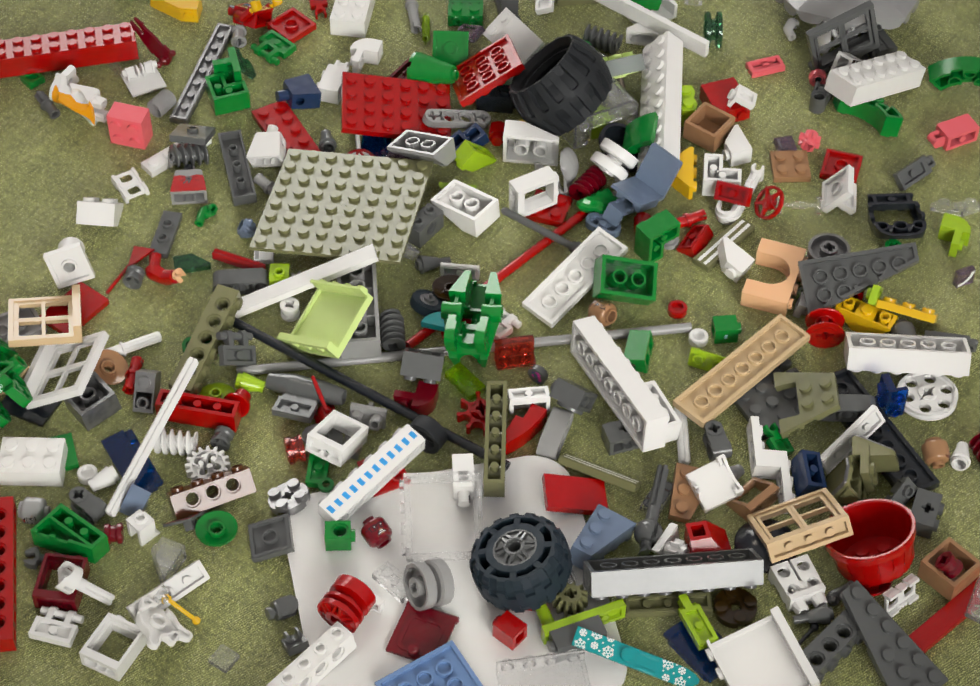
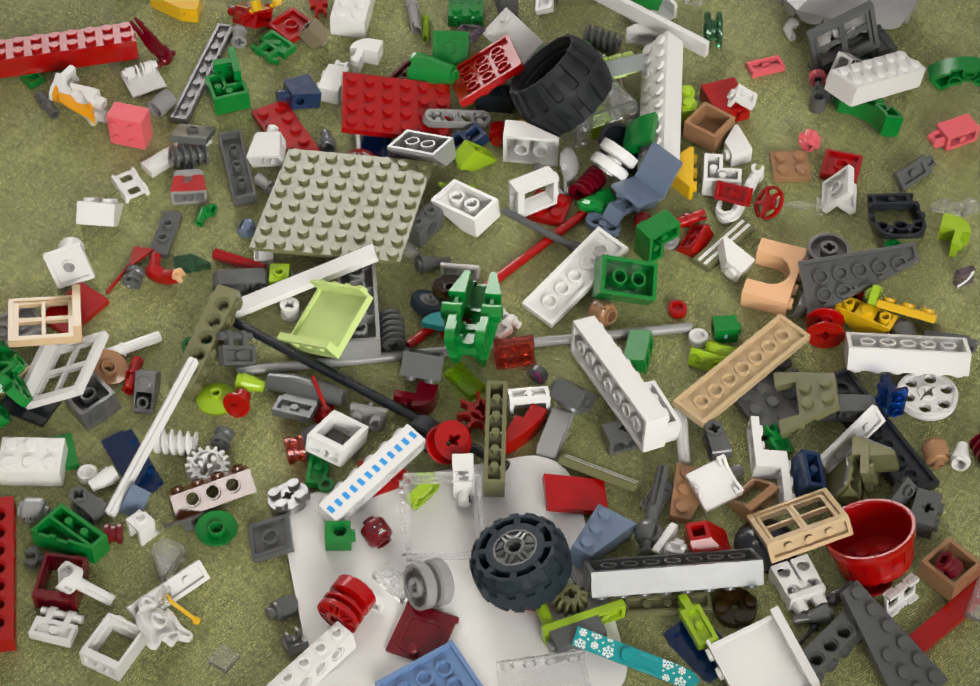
red brick [155,389,242,433] -> none
clear green tile [235,47,257,79] -> none
red brick [492,610,527,651] -> none
tile [773,135,797,151] -> none
none -> dark tan brick [298,18,330,50]
none -> lime beam [405,476,440,510]
none -> red piece [425,420,472,465]
none -> lime beam [704,340,737,357]

